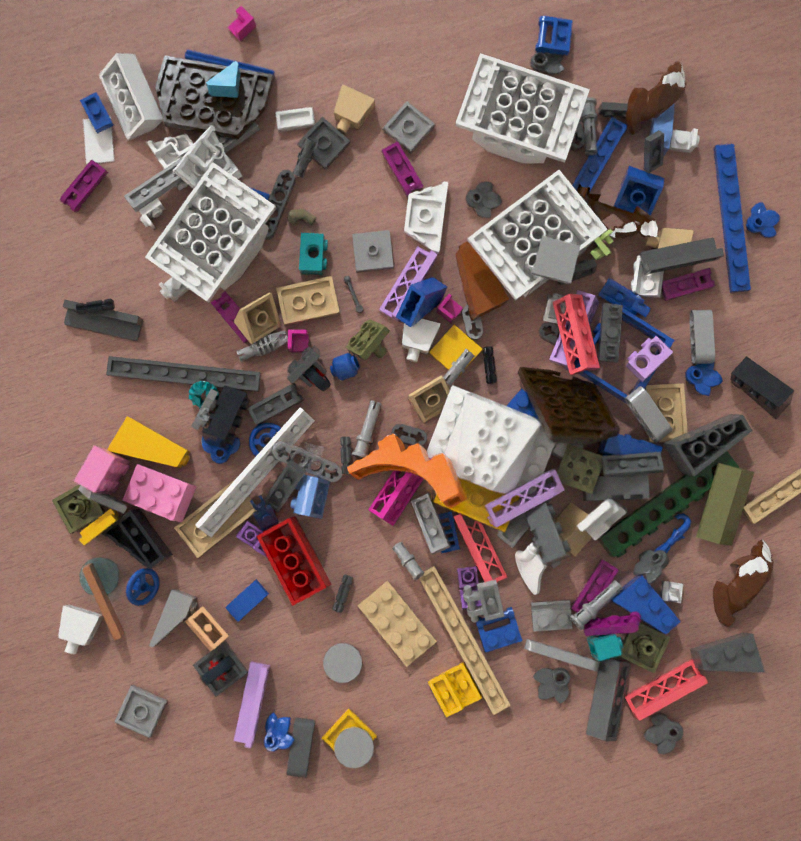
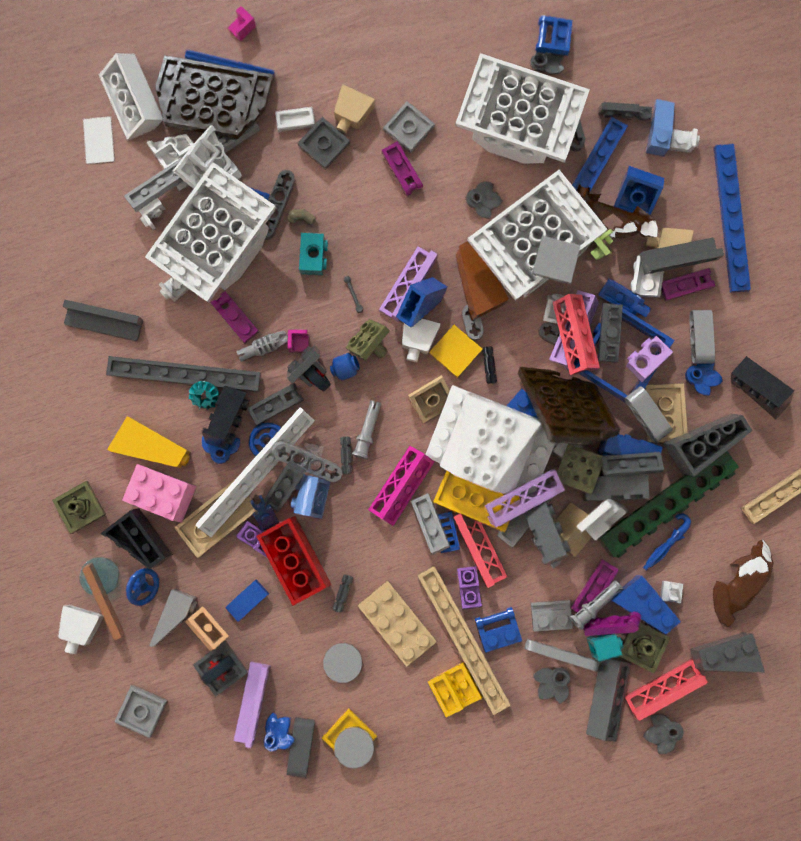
magenta plate [60,159,108,213] -> none
bright pink brick [74,446,130,495] -> none
black axle [76,299,115,314] -> none
light grey tile [78,485,127,513] -> none
yellow slope [79,508,119,546] -> none
blue plate [80,92,114,134] -> none
light grey hinge [191,389,218,430] -> none
medium azure slope [206,61,240,97] -> none
tan slope [234,292,281,344] -> none
tan plate [276,276,340,326] -> none
dark grey pin [293,137,317,177] -> none
orange arch [347,434,467,509] -> none
light grey plate [352,230,394,272] -> none
dark grey beam [392,424,427,446] -> none
light grey pin [392,542,424,580] -> none
white wing [404,181,448,254] -> none
dark pink panel [437,294,463,324] -> none
light grey pin [443,349,475,386] -> none
light grey plate [463,580,505,622] -> none
white arm [515,542,547,595] -> none
dark grey plate [559,259,597,286] -> none
light grey pin [581,97,598,155] -> none
reddish brown animal [626,62,687,135] -> none
dark grey plate [633,550,669,584] -> none
dark grey plate [644,130,664,173] -> none
olive slope [696,463,754,546] -> none
blue plate [746,202,780,238] -> none

